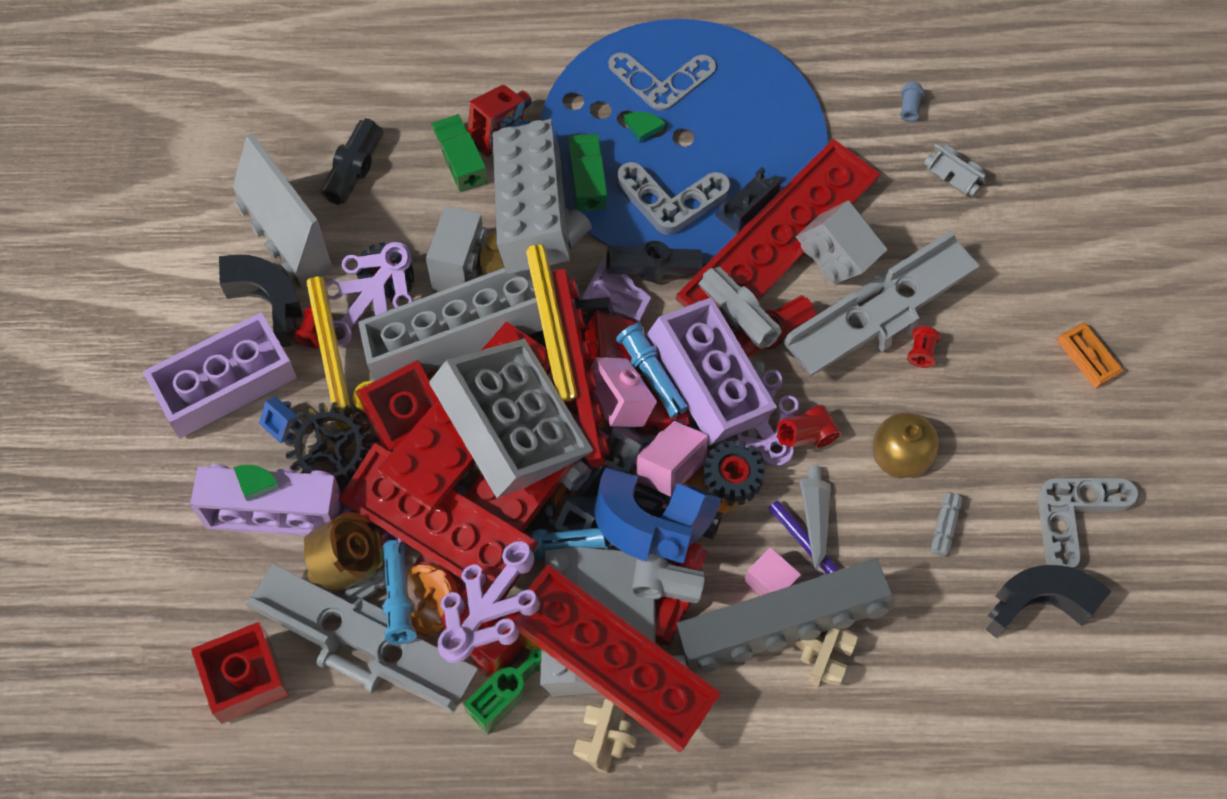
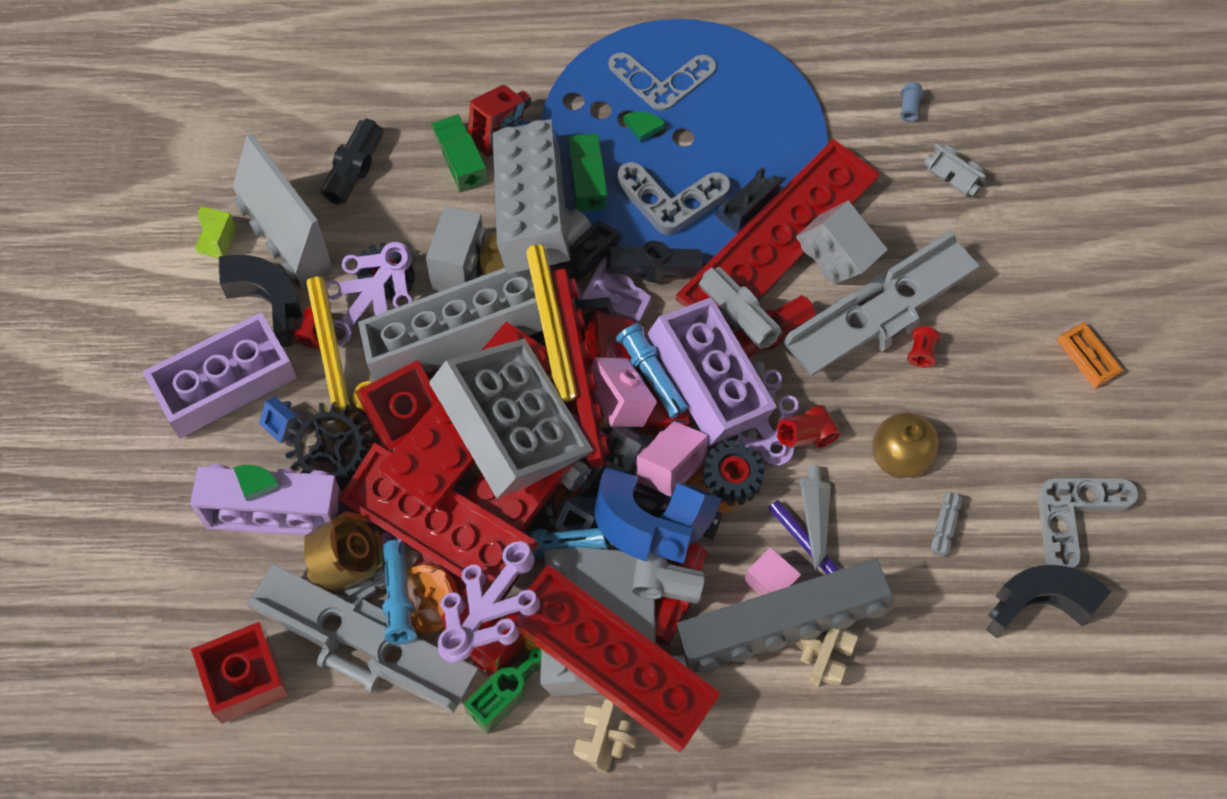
none -> lime panel [195,206,237,258]
none -> black hinge [551,221,623,291]

